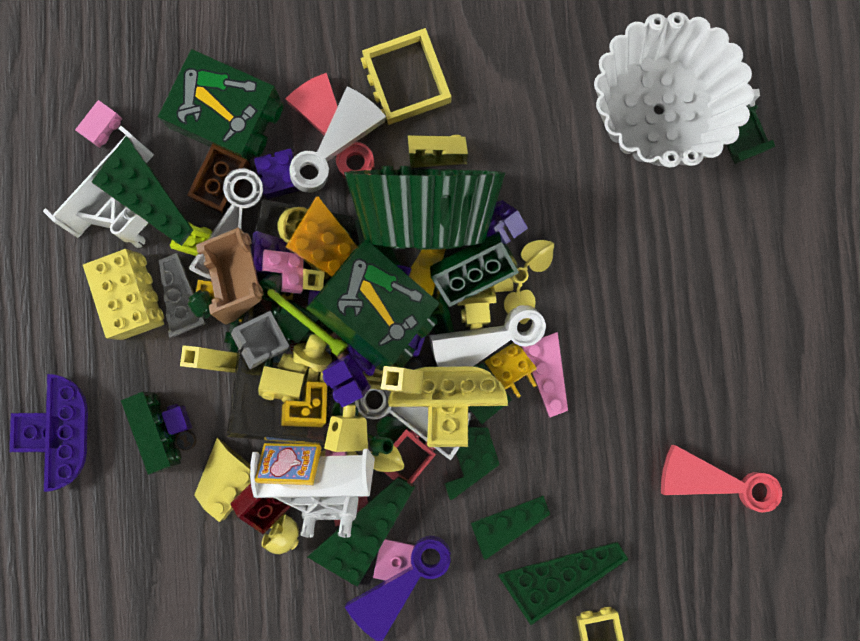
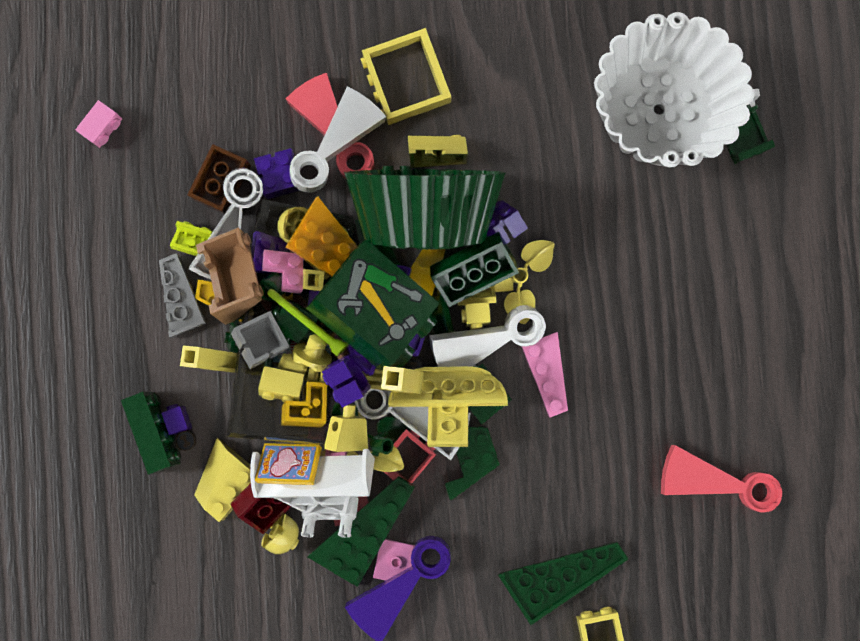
dark purple plate [9,374,88,492] -> none
white piece [43,126,154,248] -> none
light yellow brick [83,249,164,340] -> none
dark green wing [91,136,193,246] -> none
dark green brick [157,49,284,162] -> none
dark green head [187,289,214,319] -> none
dark green wing [471,495,550,560] -> none
yellow plate [484,342,537,398] -> none

